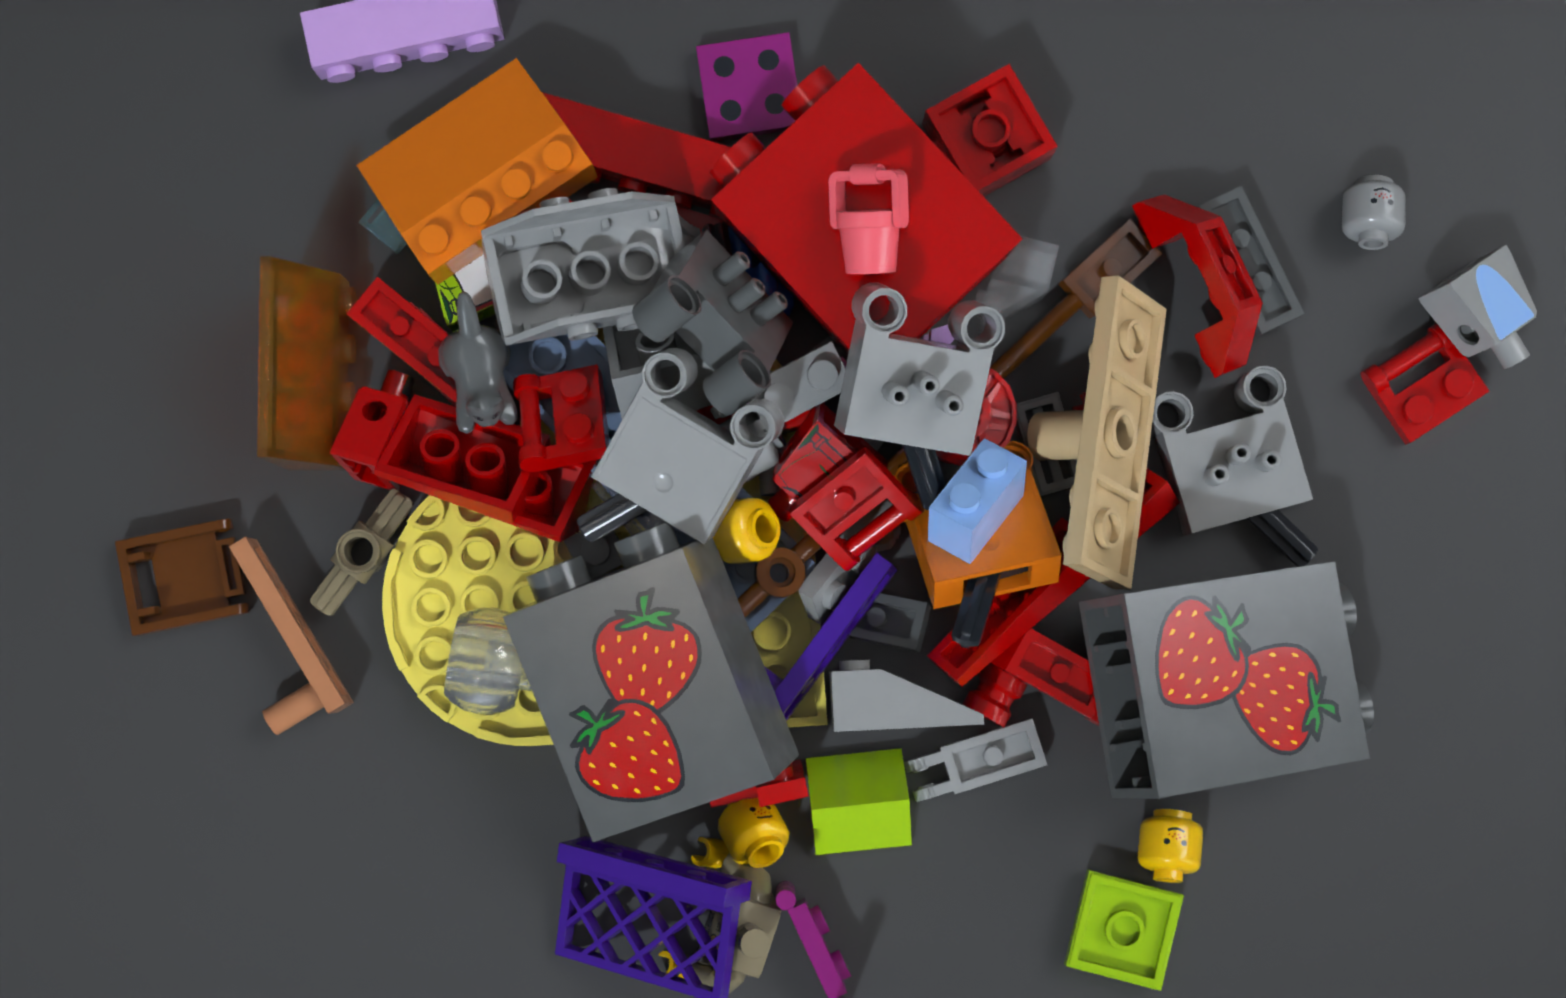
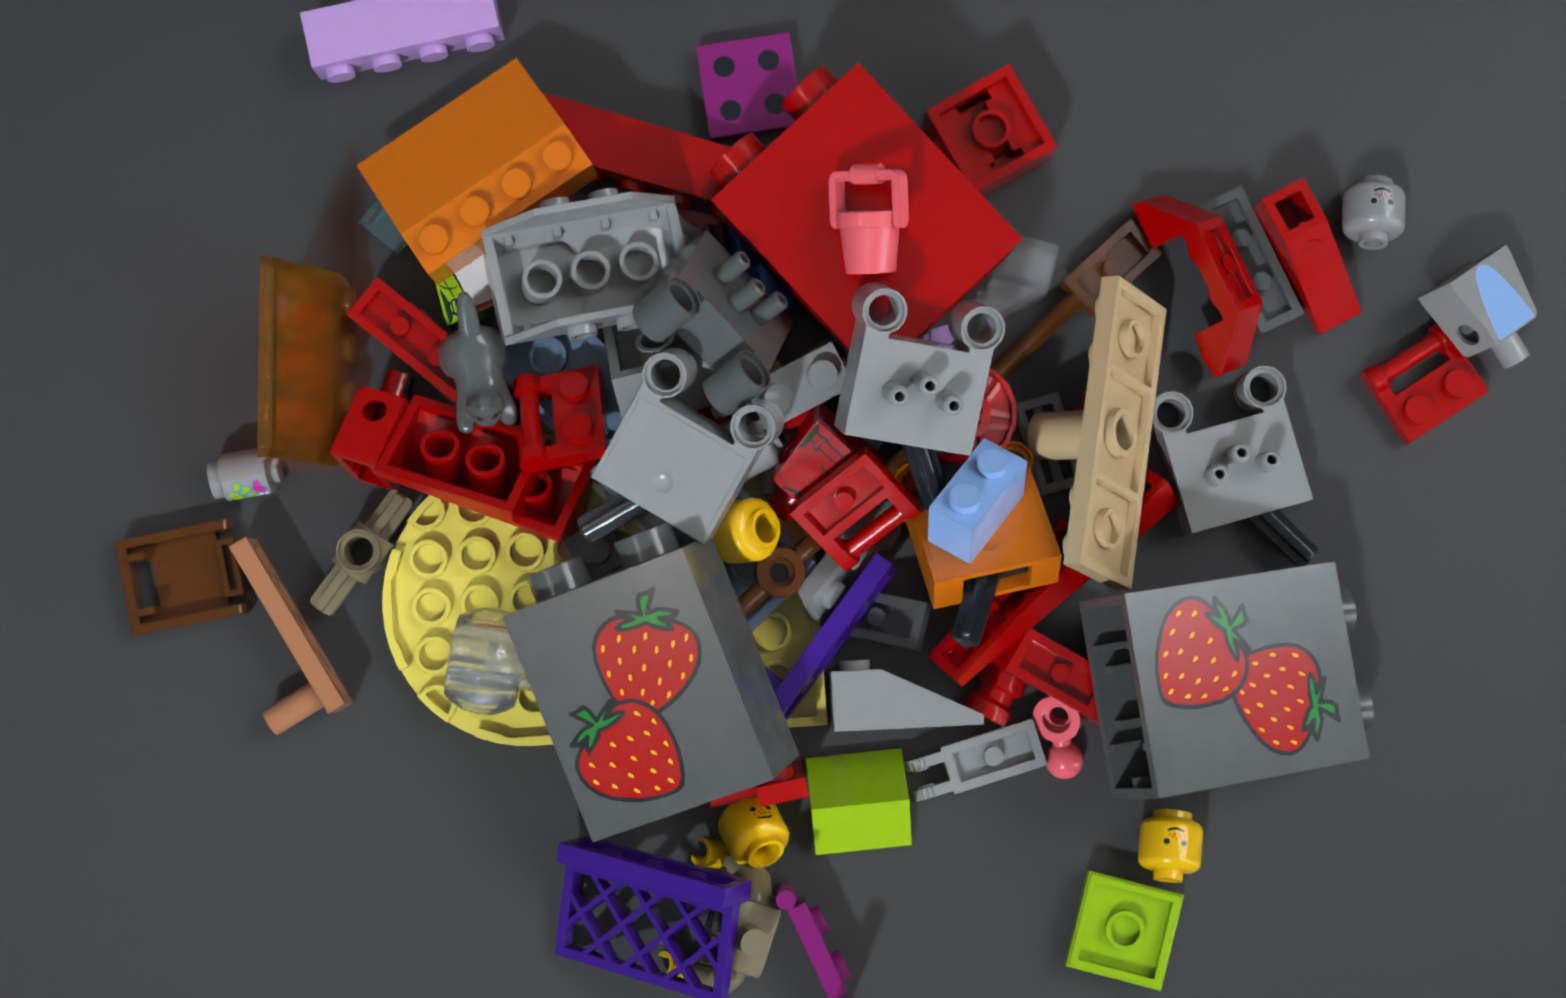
none -> light grey brick [207,446,283,501]
none -> coral plate [1033,695,1085,779]
none -> red slope [1253,177,1362,336]

